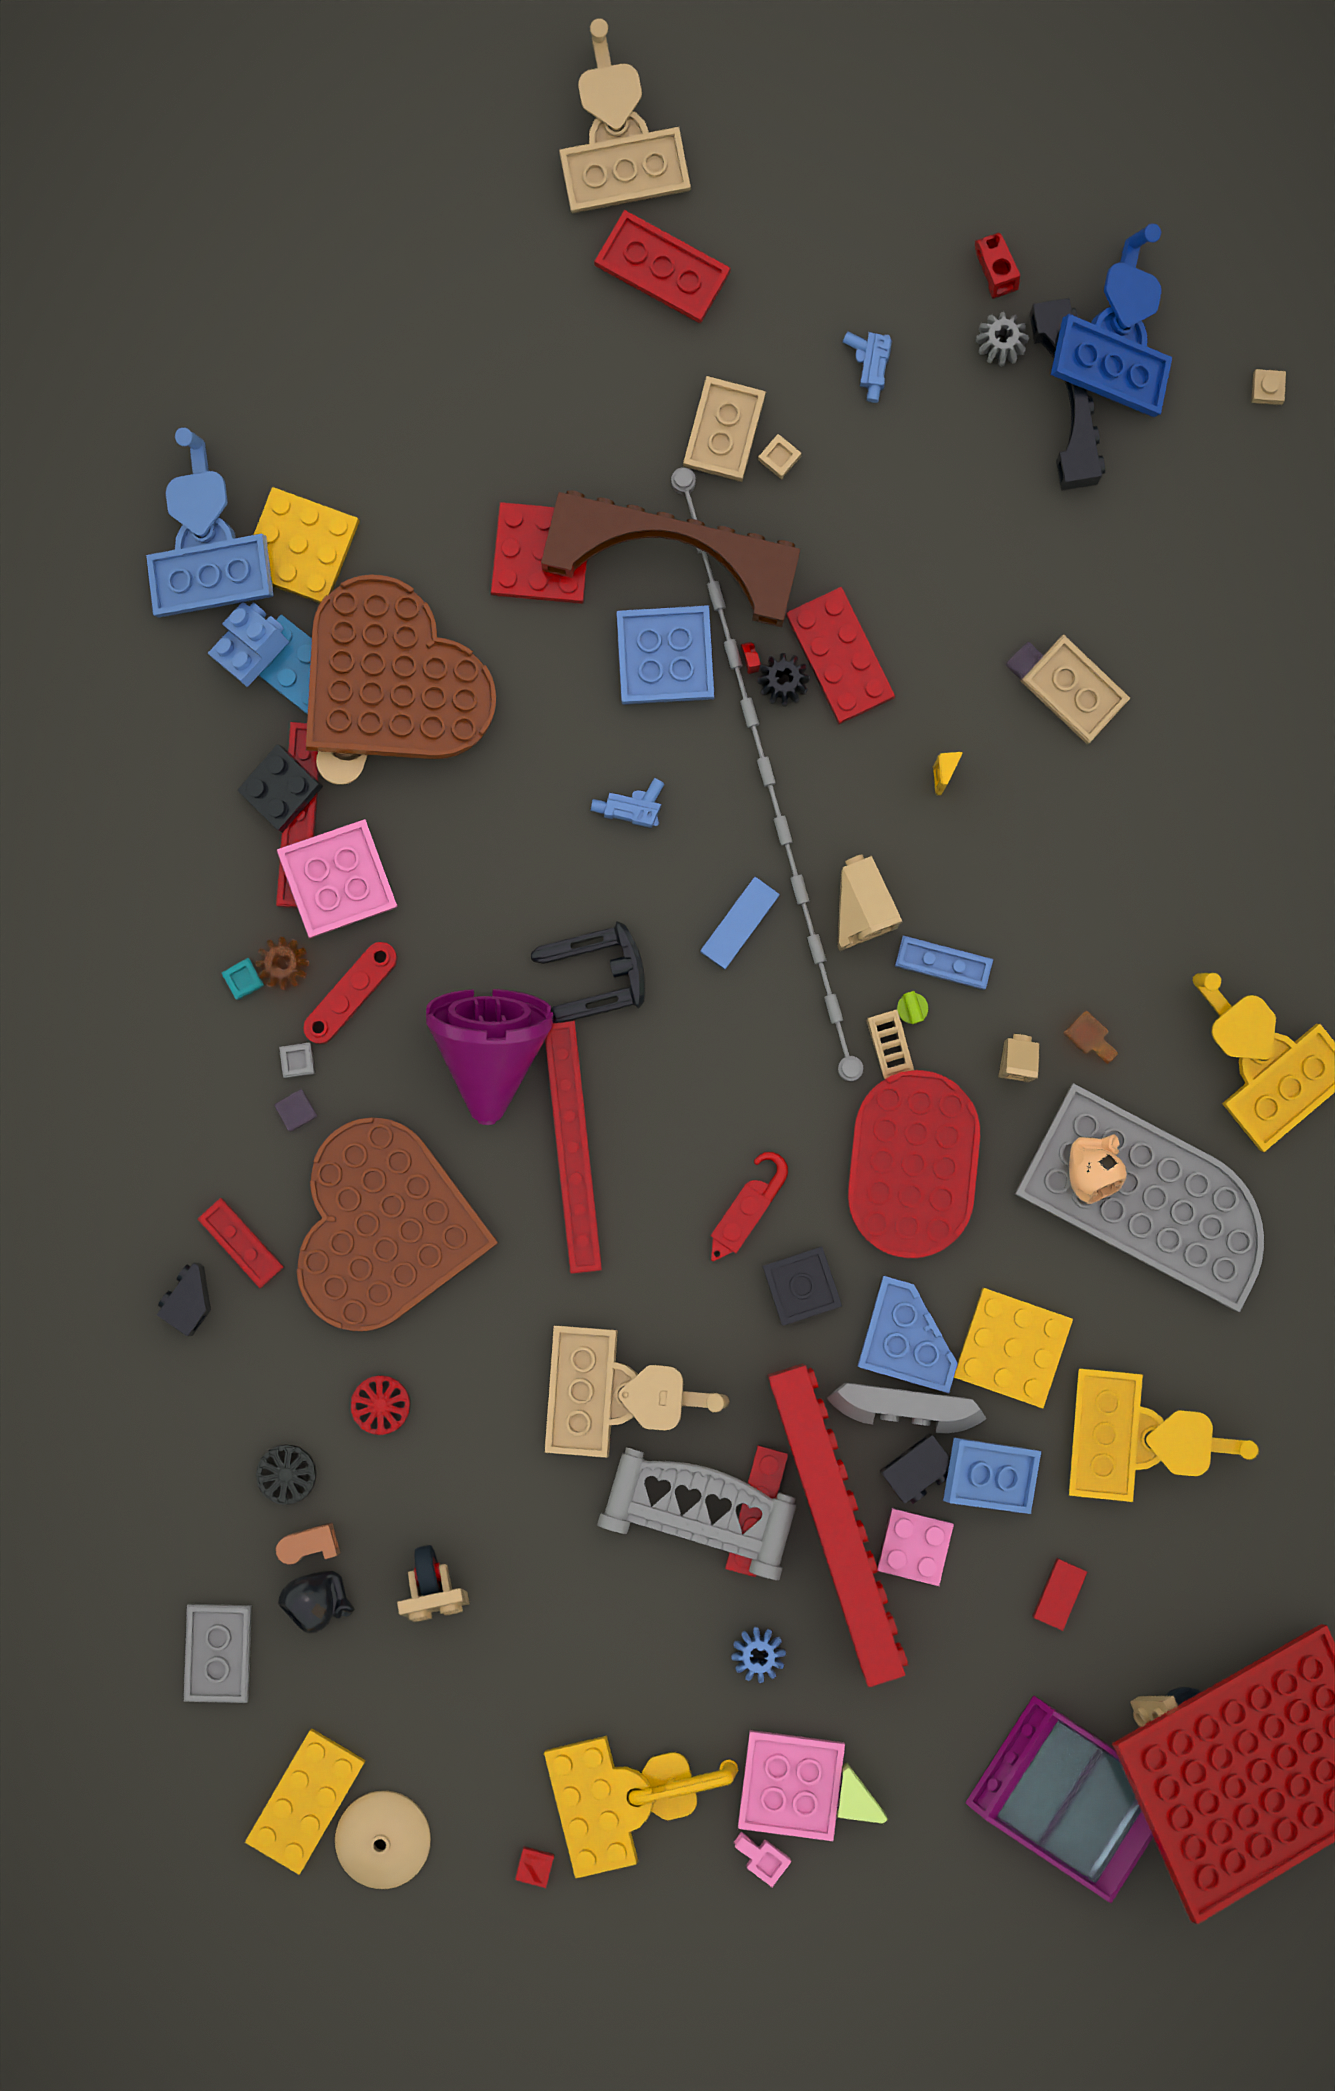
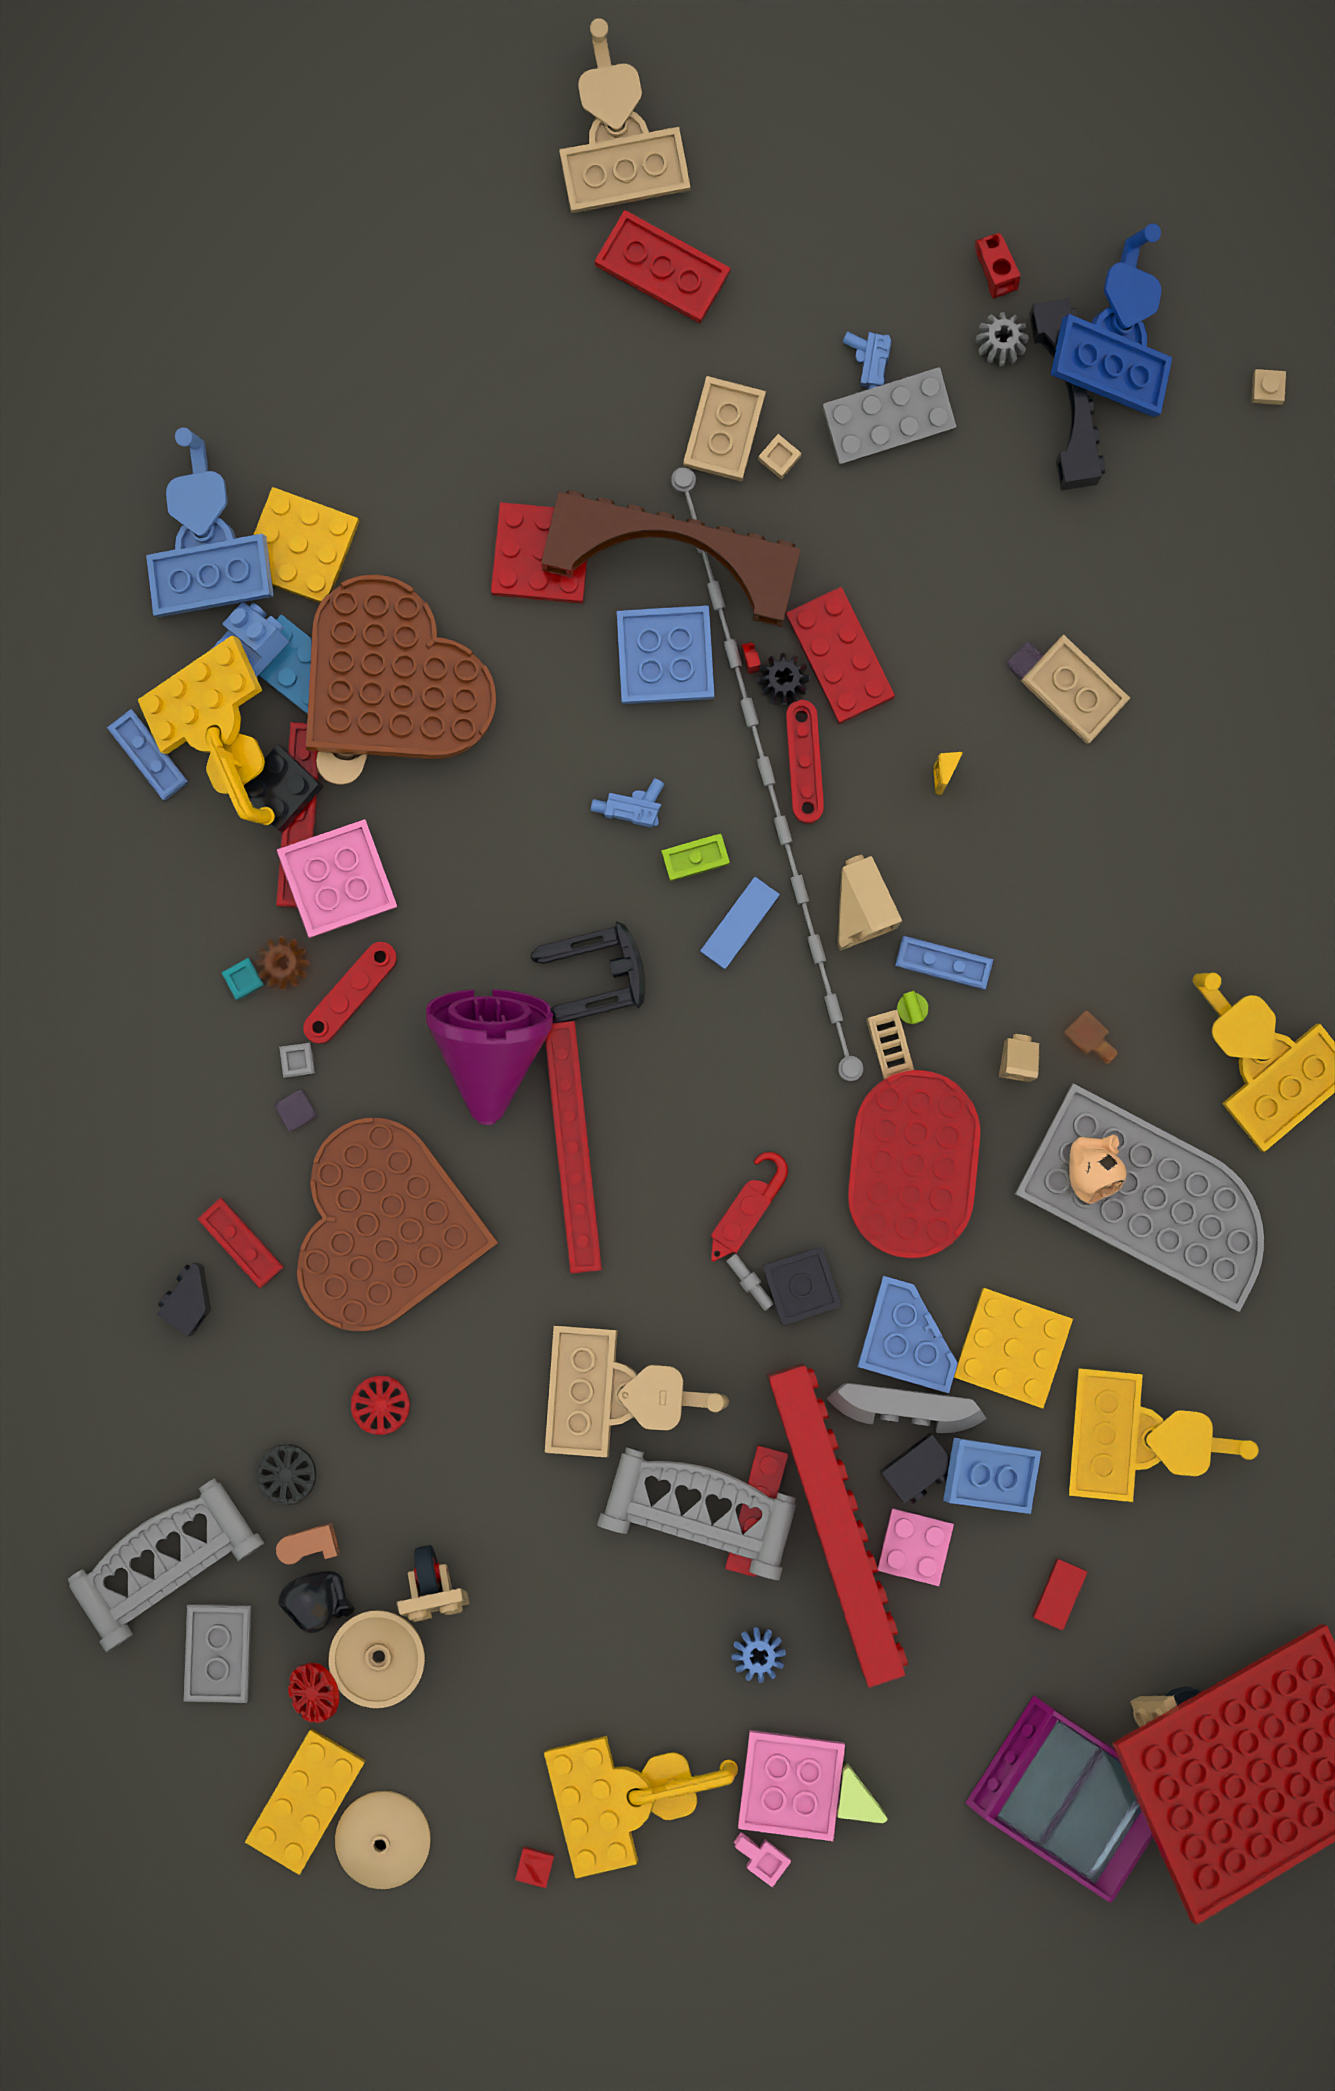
none -> light grey piece [67,1478,265,1653]
none -> medium blue tile [107,709,189,801]
none -> yellow plate [138,635,275,825]
none -> red wheel [288,1662,339,1723]
none -> tan dish [329,1610,425,1708]
none -> lime plate [661,833,730,882]
none -> light grey bar [726,1254,774,1311]
none -> red plate [786,700,824,824]
none -> light grey plate [821,367,956,464]

